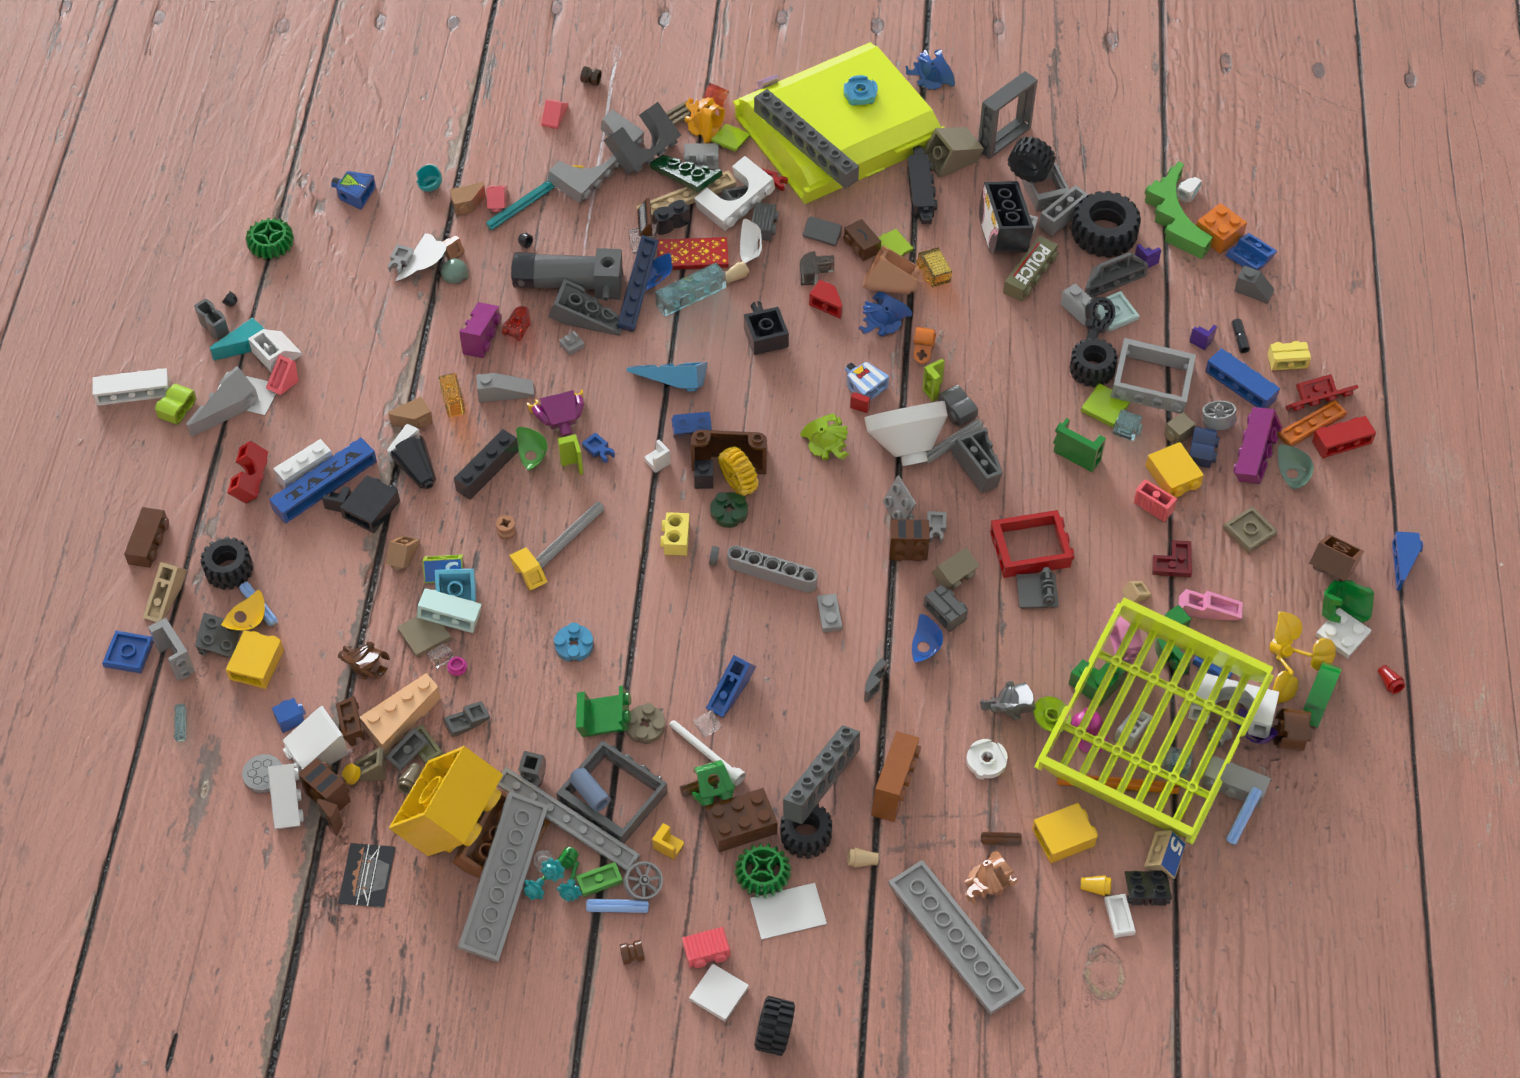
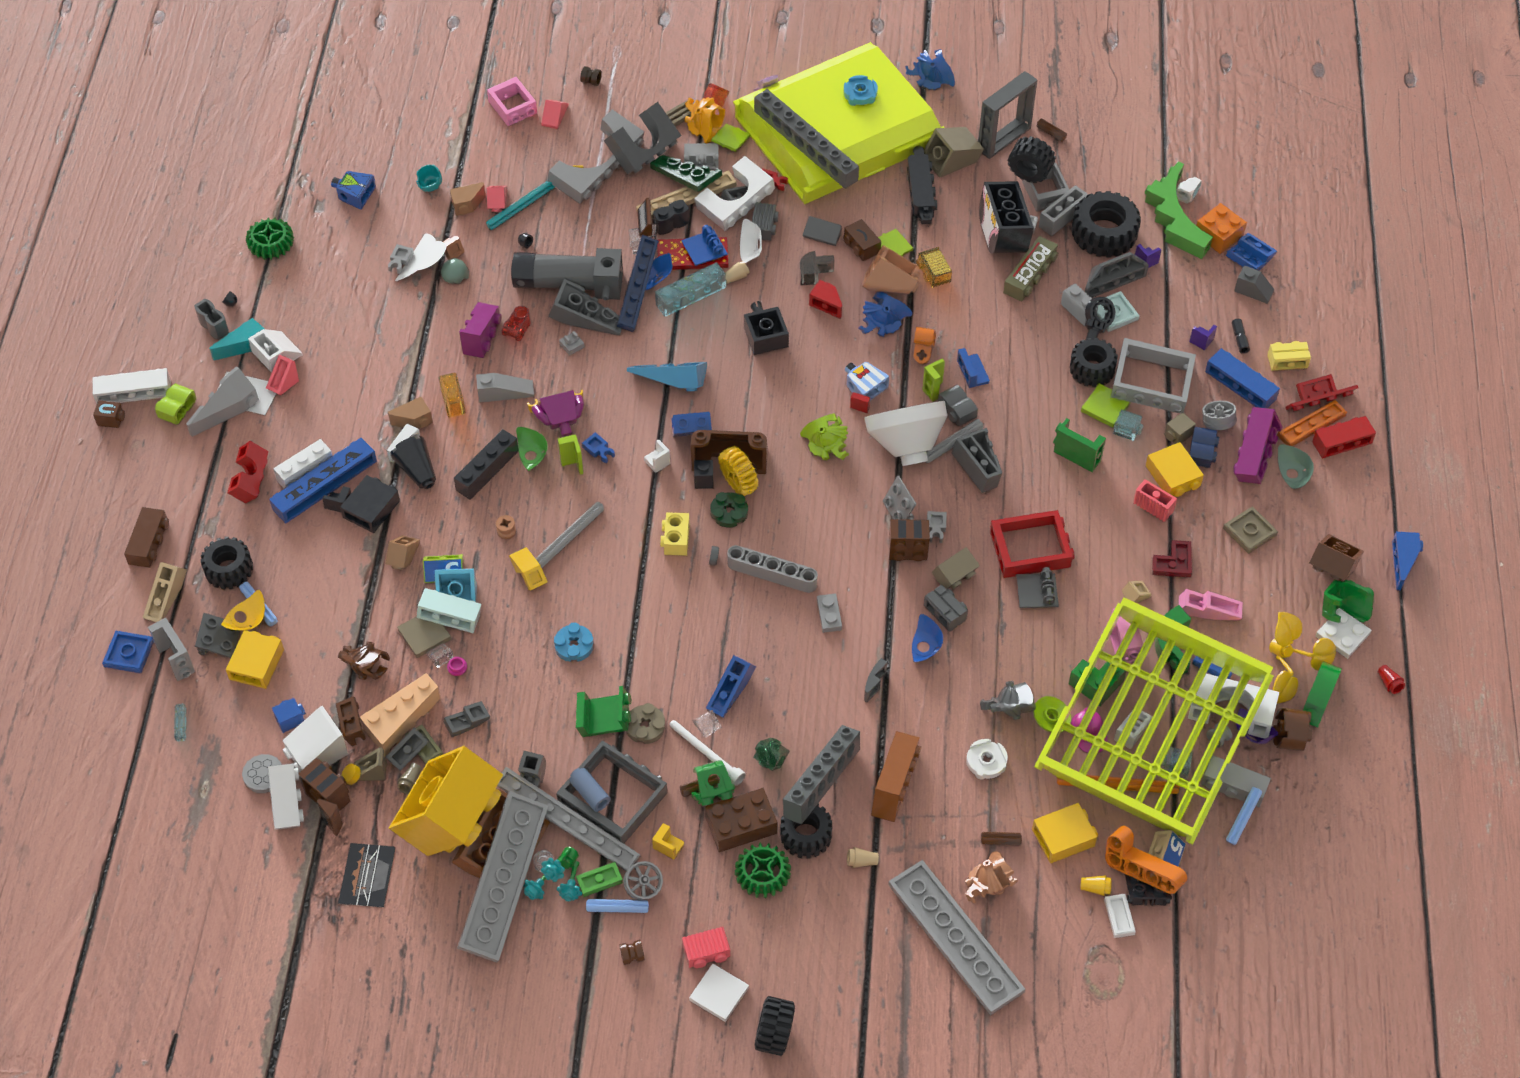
white sticker [750,883,827,939] -> none
none -> reddish brown brick [93,400,125,428]
none -> bright pink window [487,77,537,126]
none -> blue hinge [681,225,728,266]
none -> clear green brick [753,738,790,771]
none -> blue panel [957,348,989,388]
none -> reddish brown axle [1036,118,1067,142]
none -> orange beam [1105,826,1188,894]

